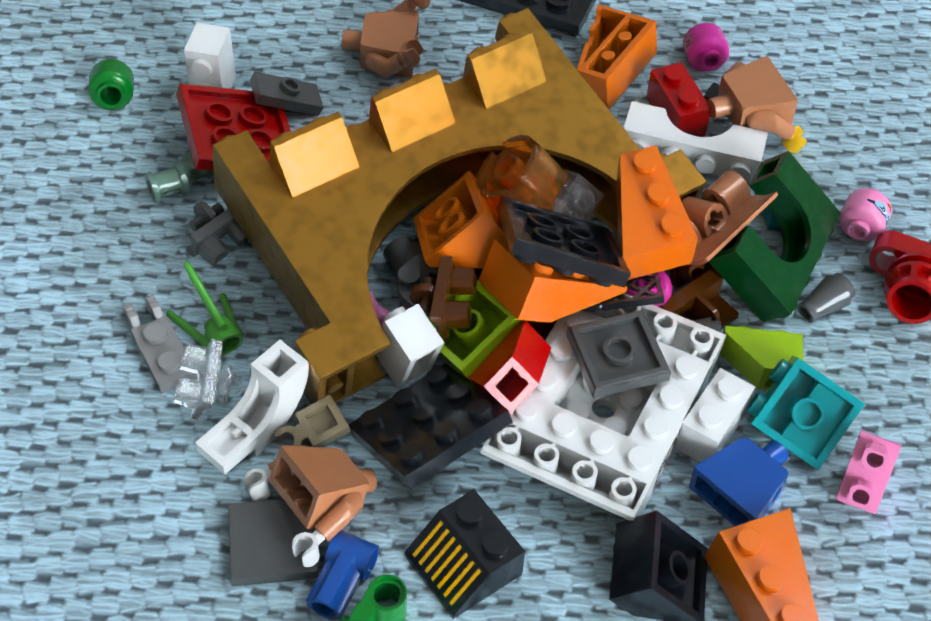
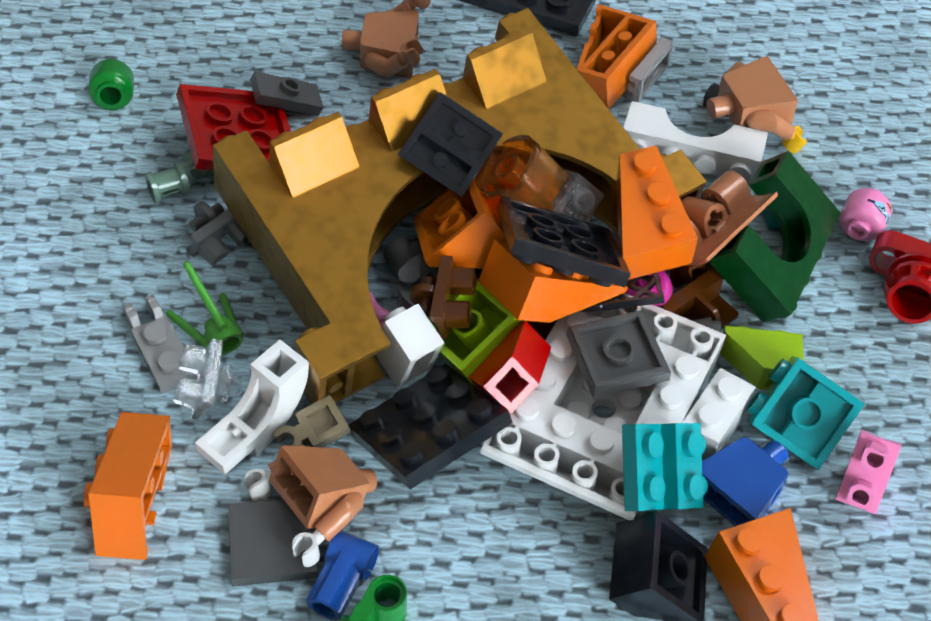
white brick [184,22,236,89] -> none
black slope [404,489,525,619] -> none
red brick [646,62,712,137] -> none
dark pink head [683,22,729,71] -> none
dark grey cone [798,273,855,323] -> none
none -> orange wedge [84,412,172,560]
none -> black slope [398,92,503,197]
none -> teal plate [622,423,708,511]
none -> light grey tile [626,37,673,102]

